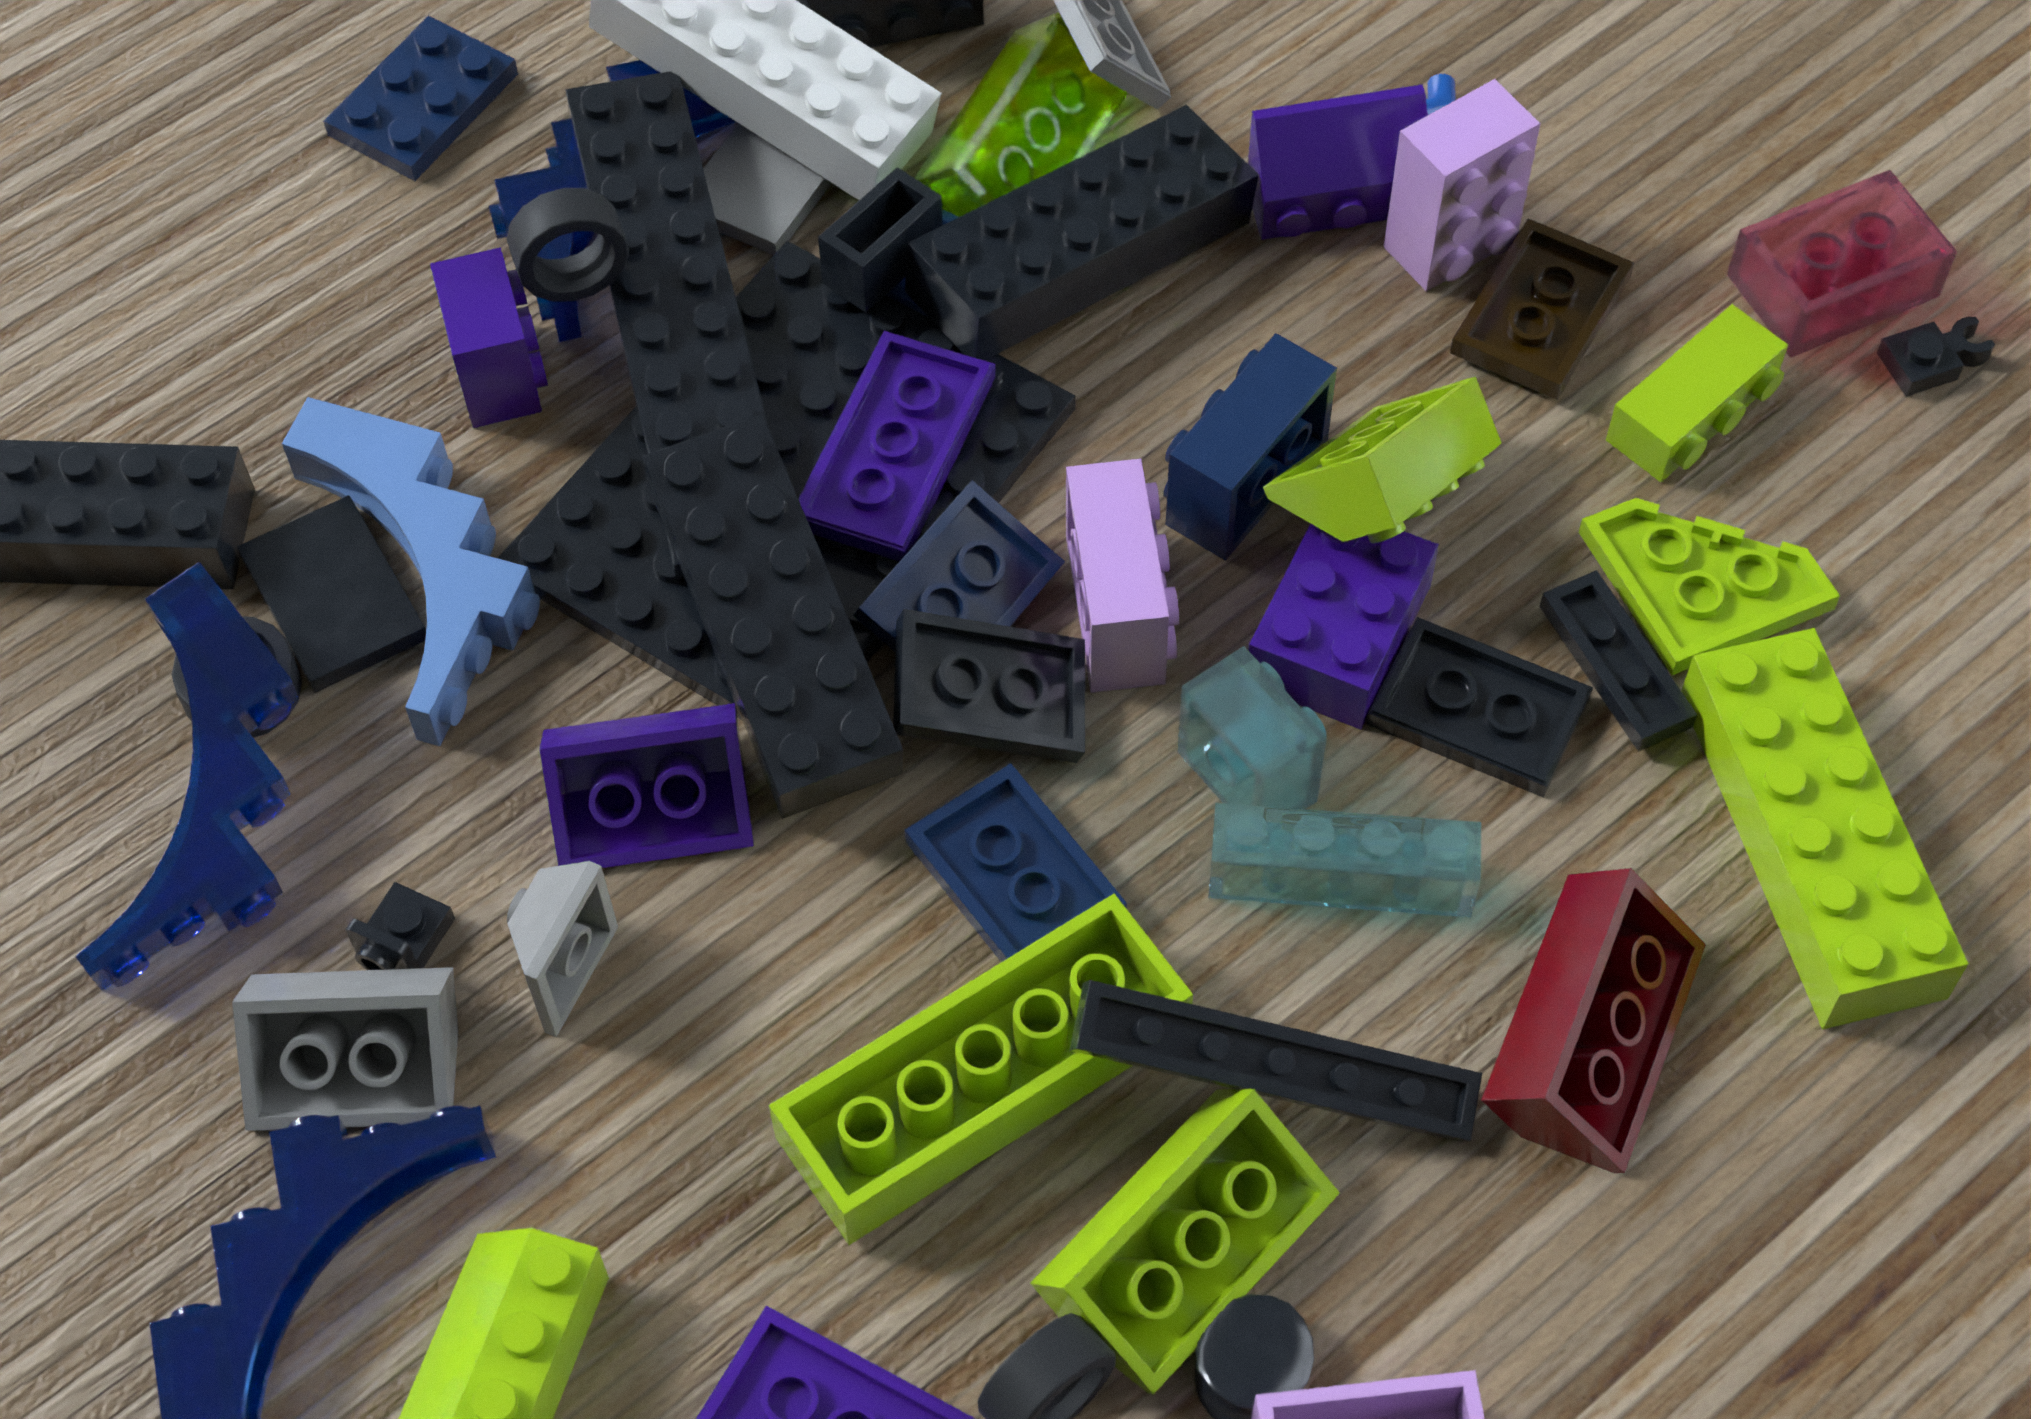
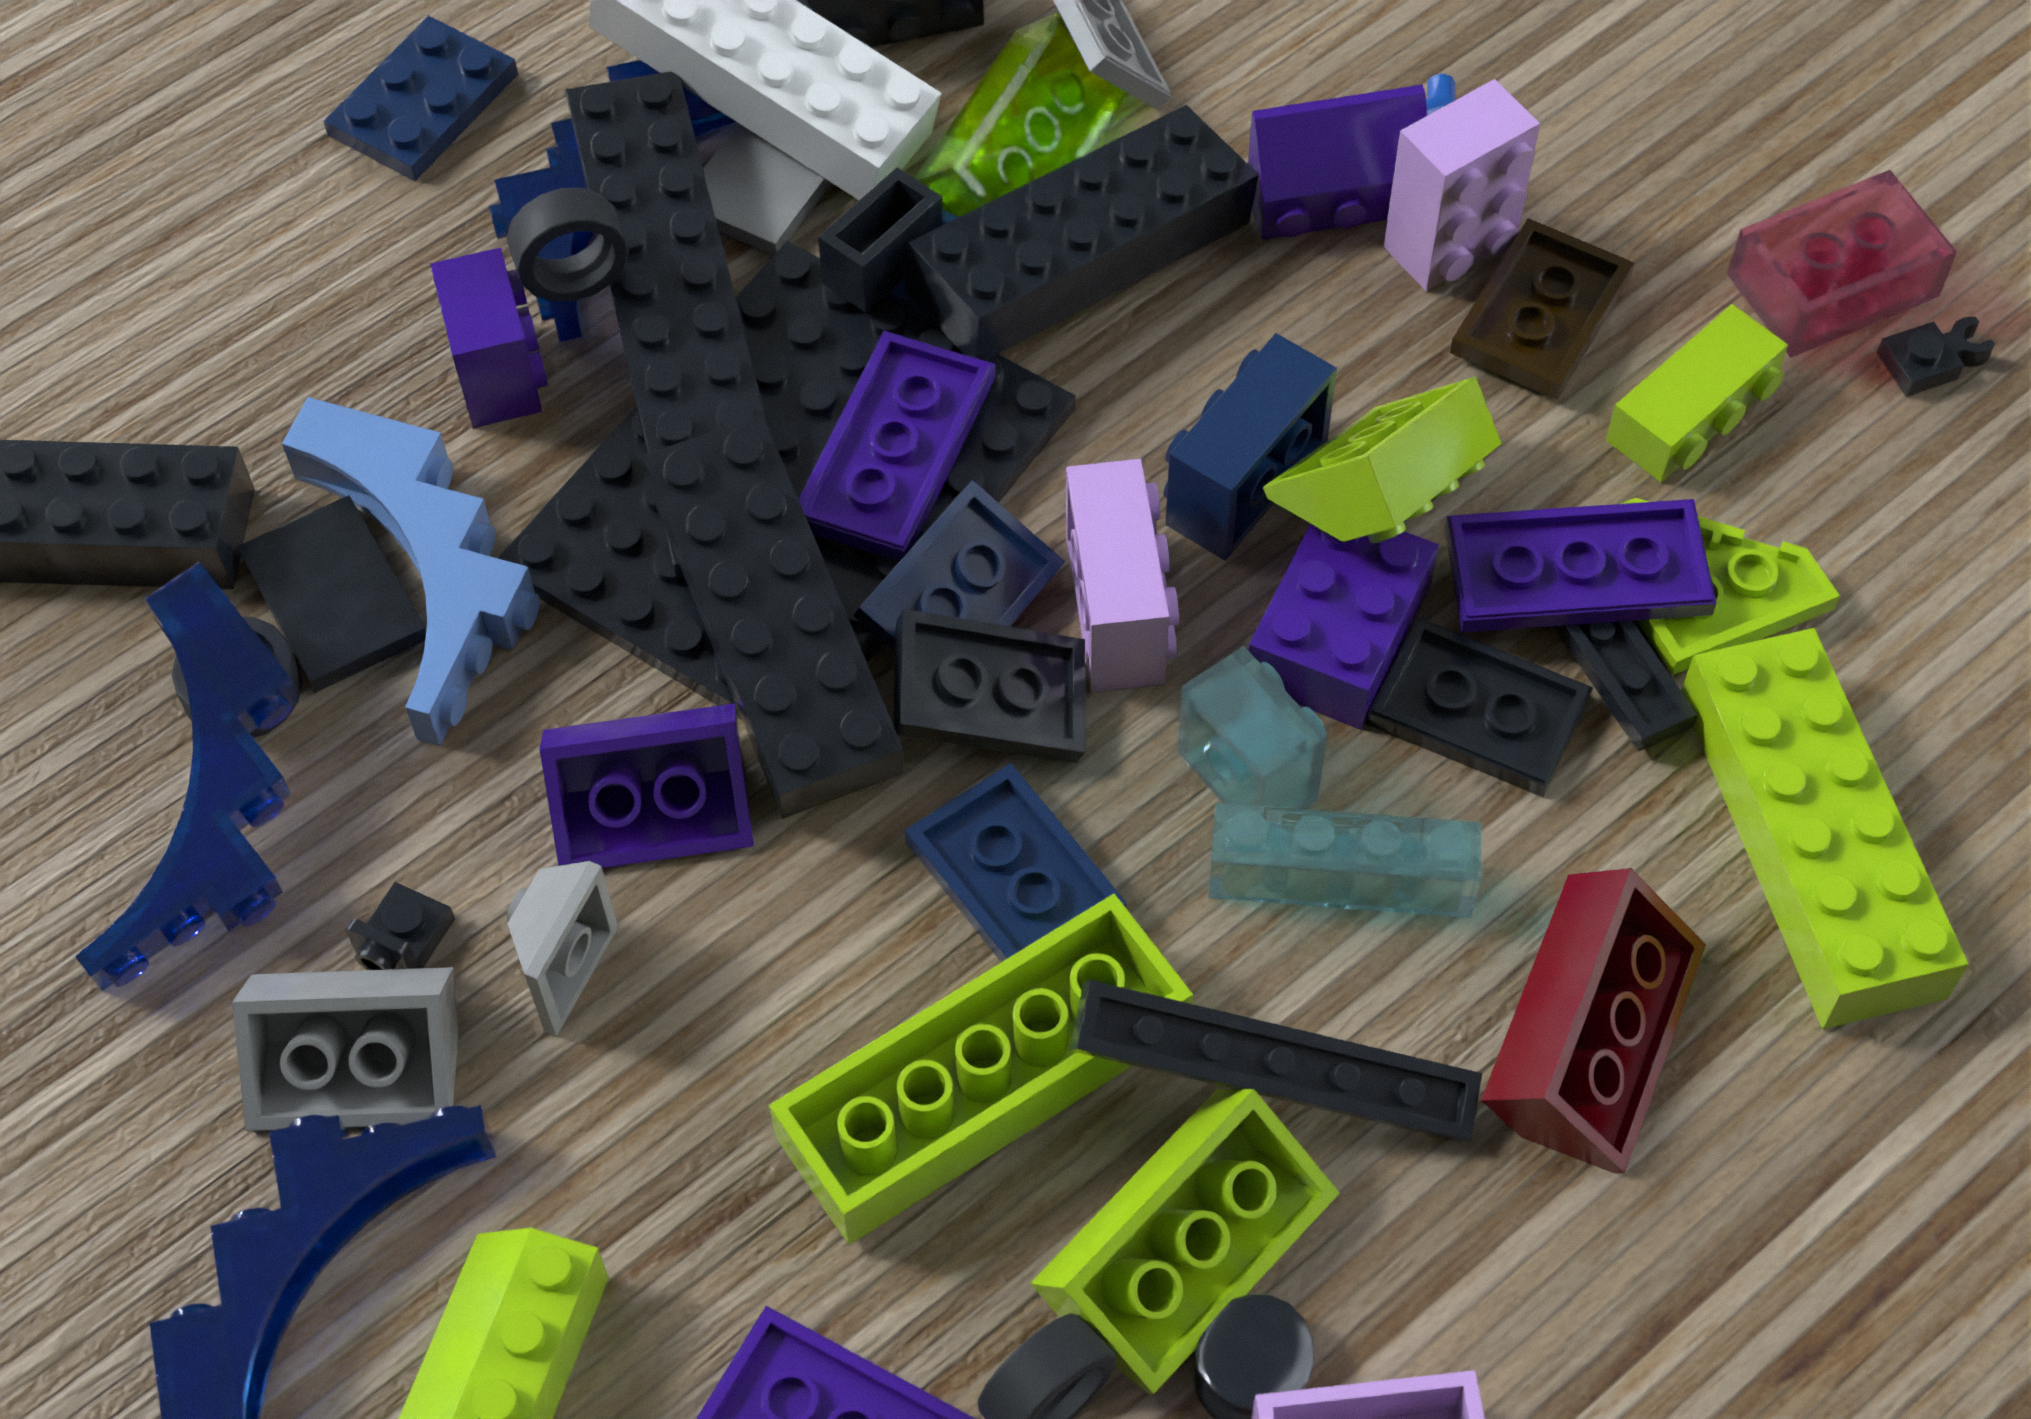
none -> dark purple tile [1444,499,1717,632]

